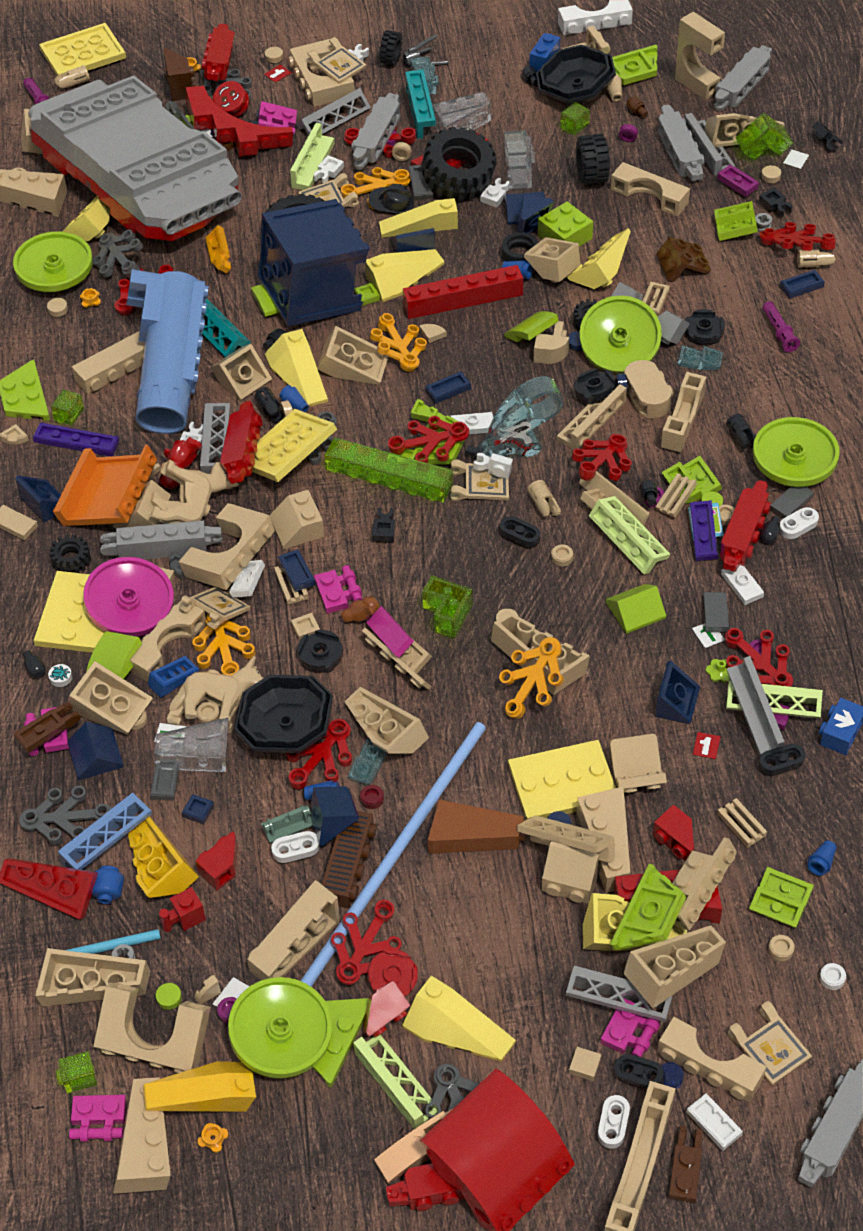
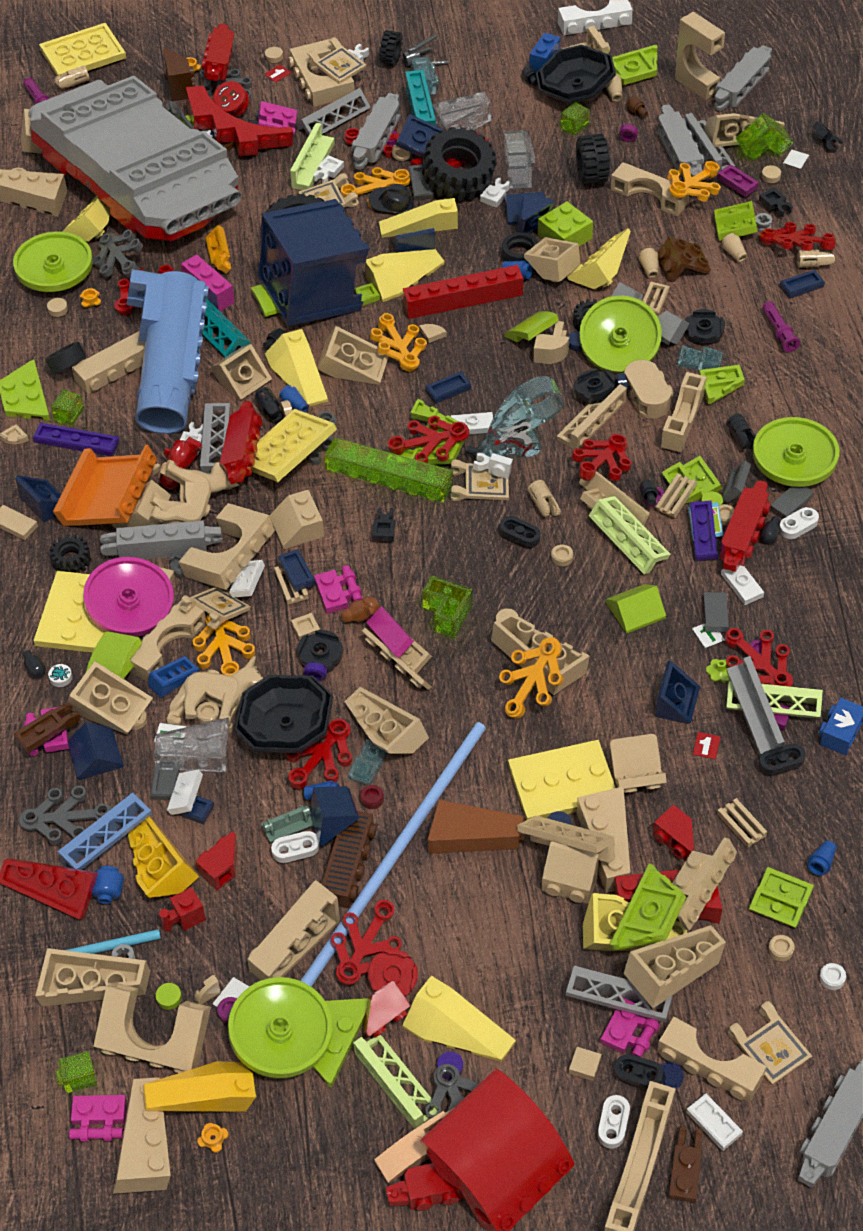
none -> black tyre [45,341,86,374]
none -> white plate [167,769,203,815]
none -> dark pink arch [181,255,235,311]
none -> dark purple tile [303,663,327,681]
none -> dark blue plate [395,114,443,158]
none -> dark purple tile [437,1052,463,1080]
none -> tan cone [639,248,659,279]
none -> light orange plant [667,161,721,202]
none -> lime wing [699,365,745,404]
none -> tan cone [722,233,748,263]
none -> dark grey tile [723,460,751,503]

